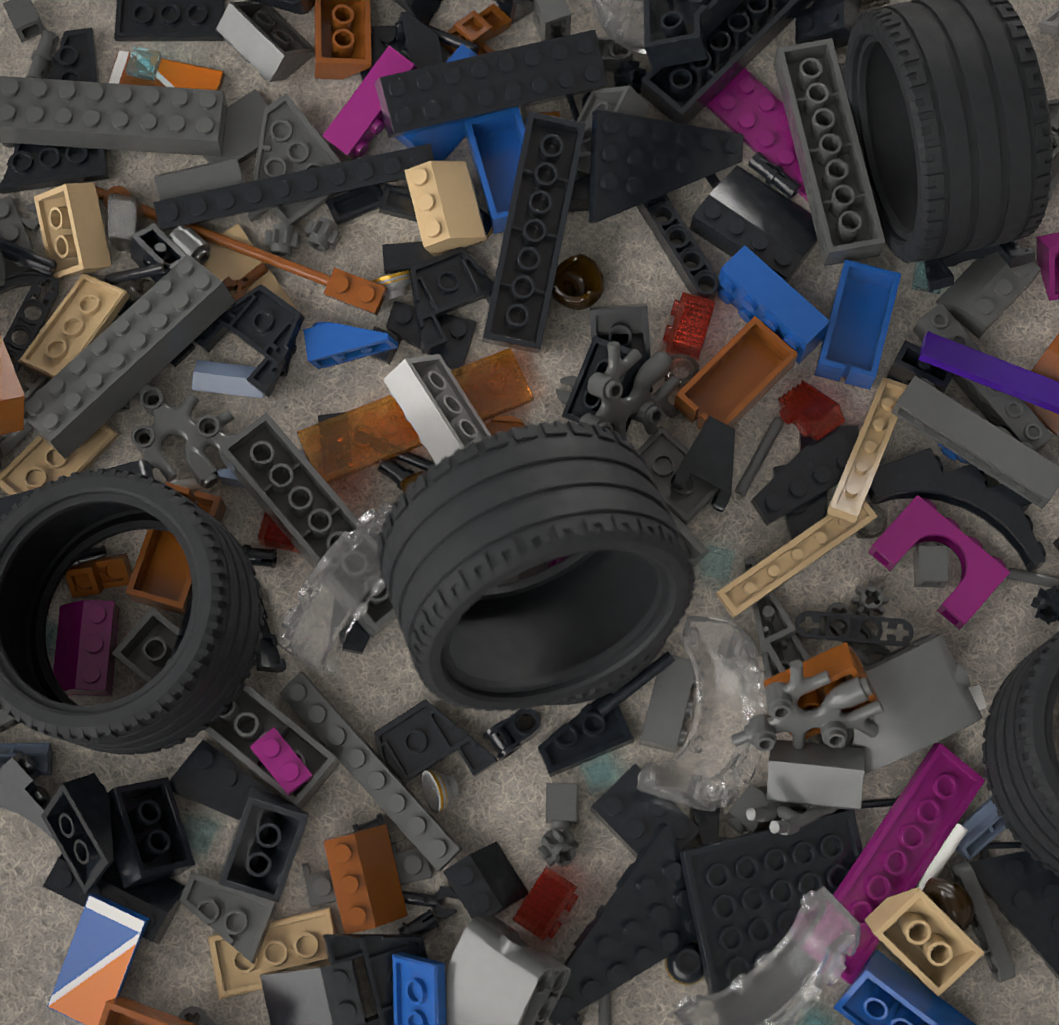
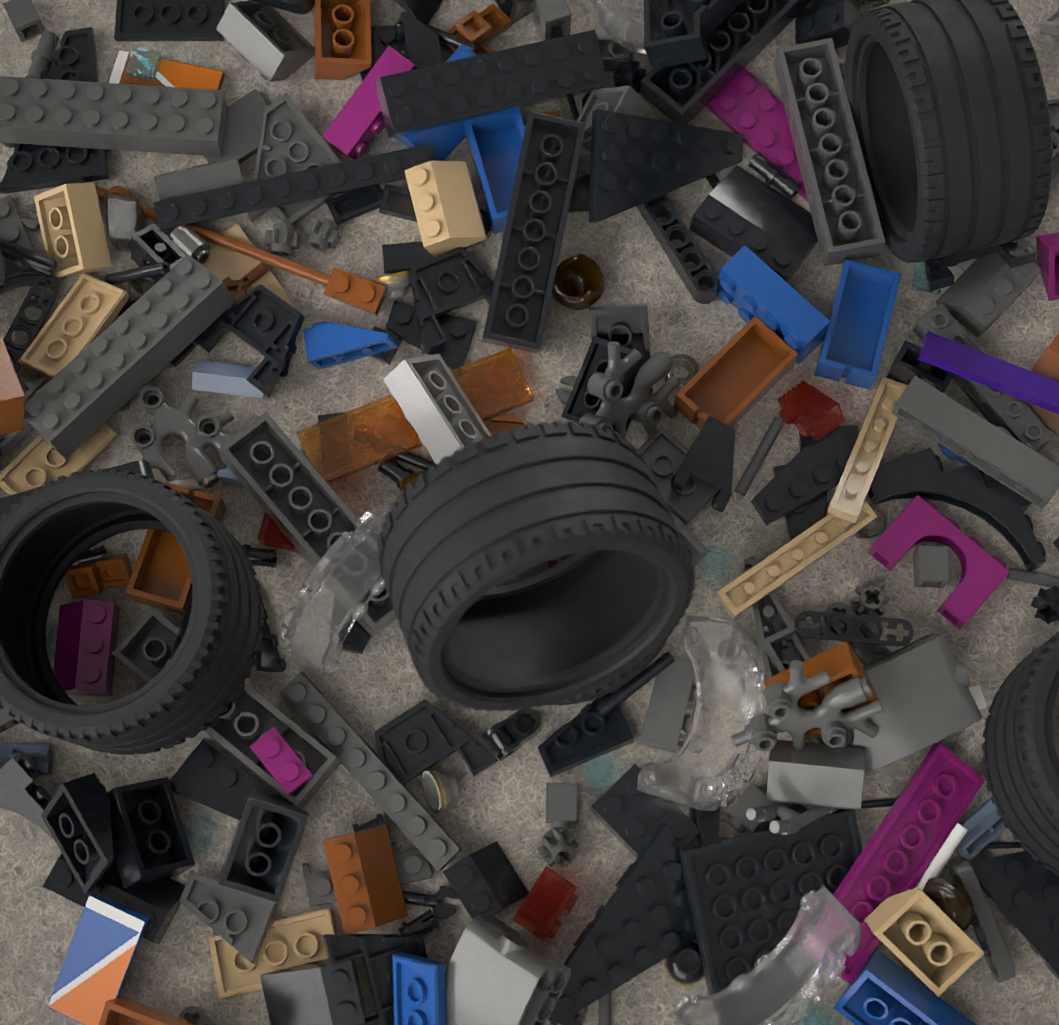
clear red brick [662,292,716,361] -> none

